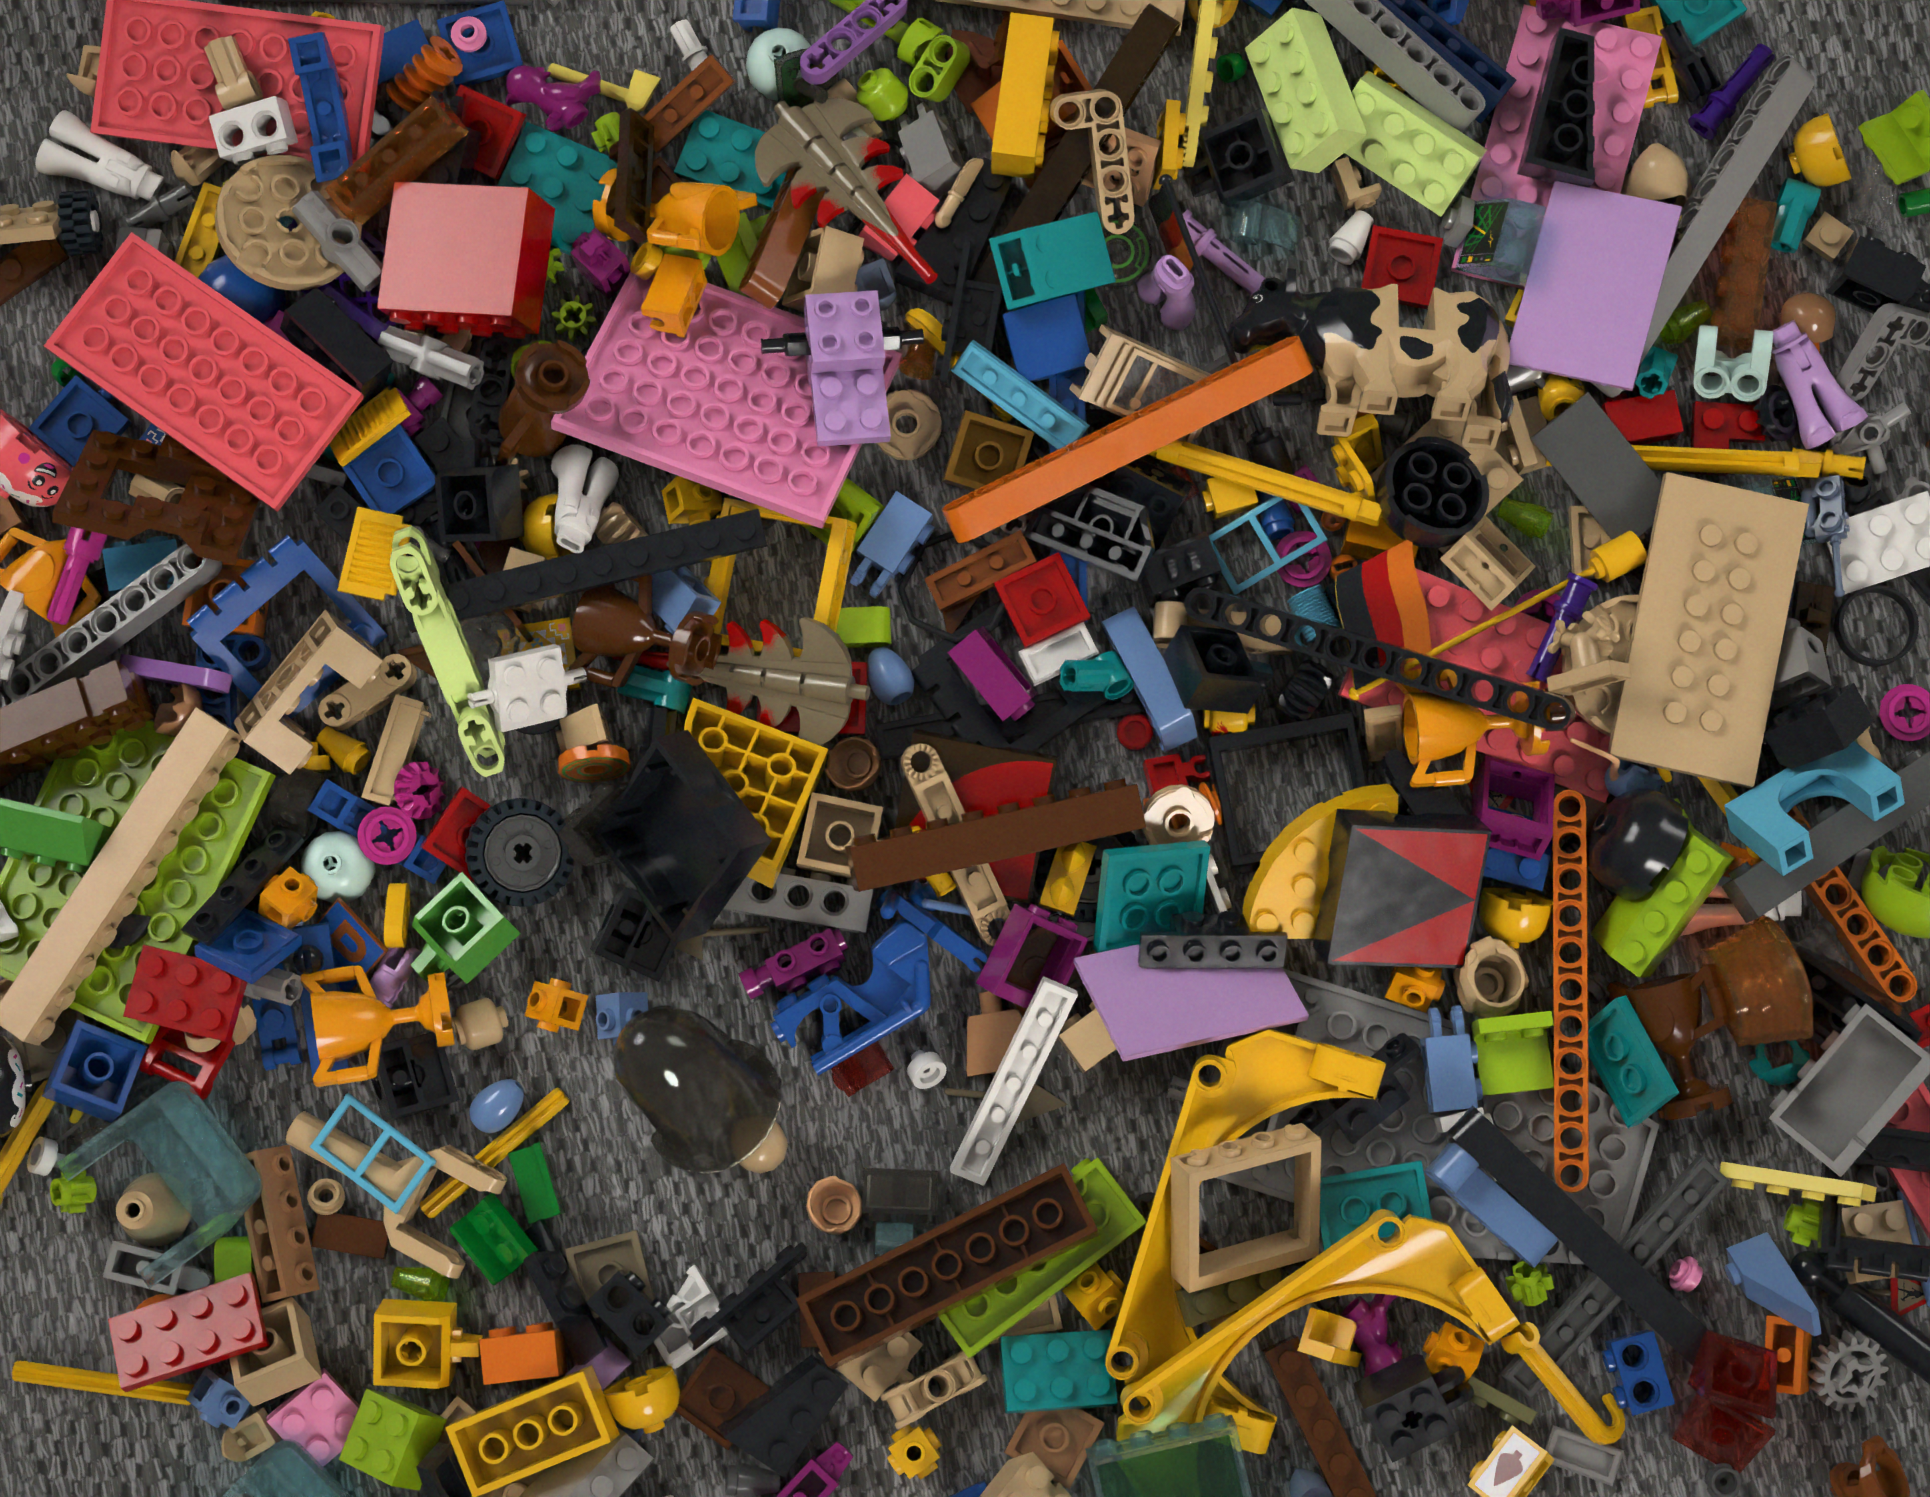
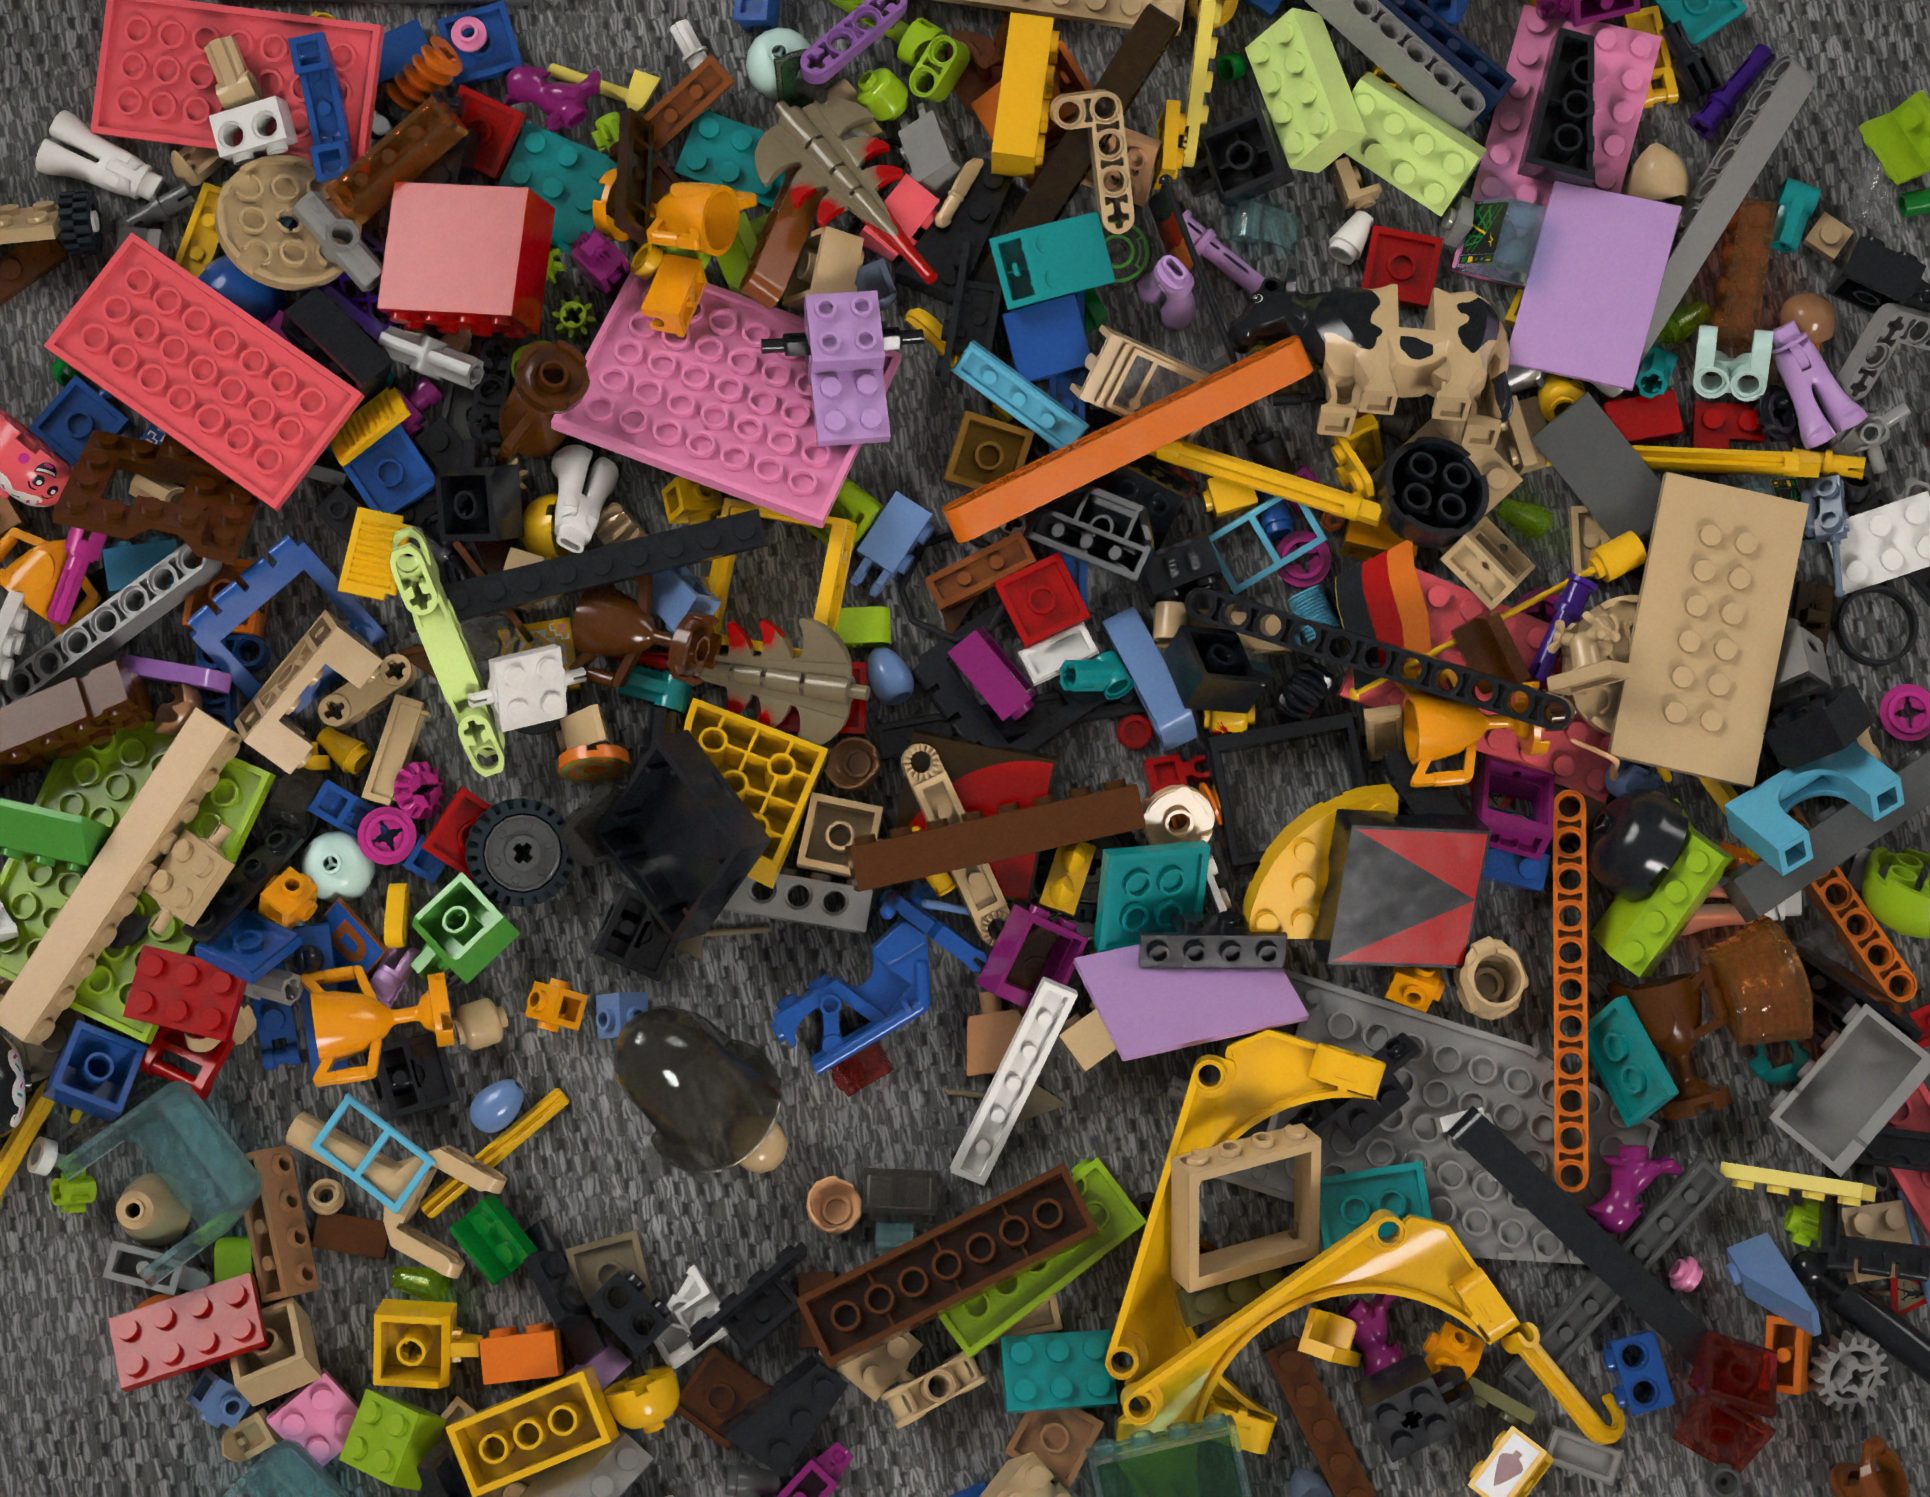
yellow axle [12,1360,194,1405] -> none
tan plate [66,45,101,97] -> none
green panel [508,1142,566,1224] -> none
magenta brick [738,928,848,1000] -> none
tan tile [876,389,942,461] -> none
yellow brick [887,1423,942,1480] -> none
clear orange piece [898,338,936,380] -> none
white tile [907,1050,946,1089] -> none
yellow brick [1062,1263,1125,1331] -> none
orange hinge [1329,554,1358,581] -> none
medium blue hinge [1420,1005,1483,1113] -> none
medium blue beam [1424,1143,1558,1268] -> none
lime bracket [1470,1011,1554,1096] -> none
yellow cylinder [1478,886,1553,949] -> none
lime gear [1505,1261,1554,1306] -> none
yellow cylinder [1788,113,1852,187] -> none
none -> tan plate [144,821,235,935]
none -> reddish brown panel [1451,610,1531,694]
none -> magenta animal [1585,1145,1683,1234]

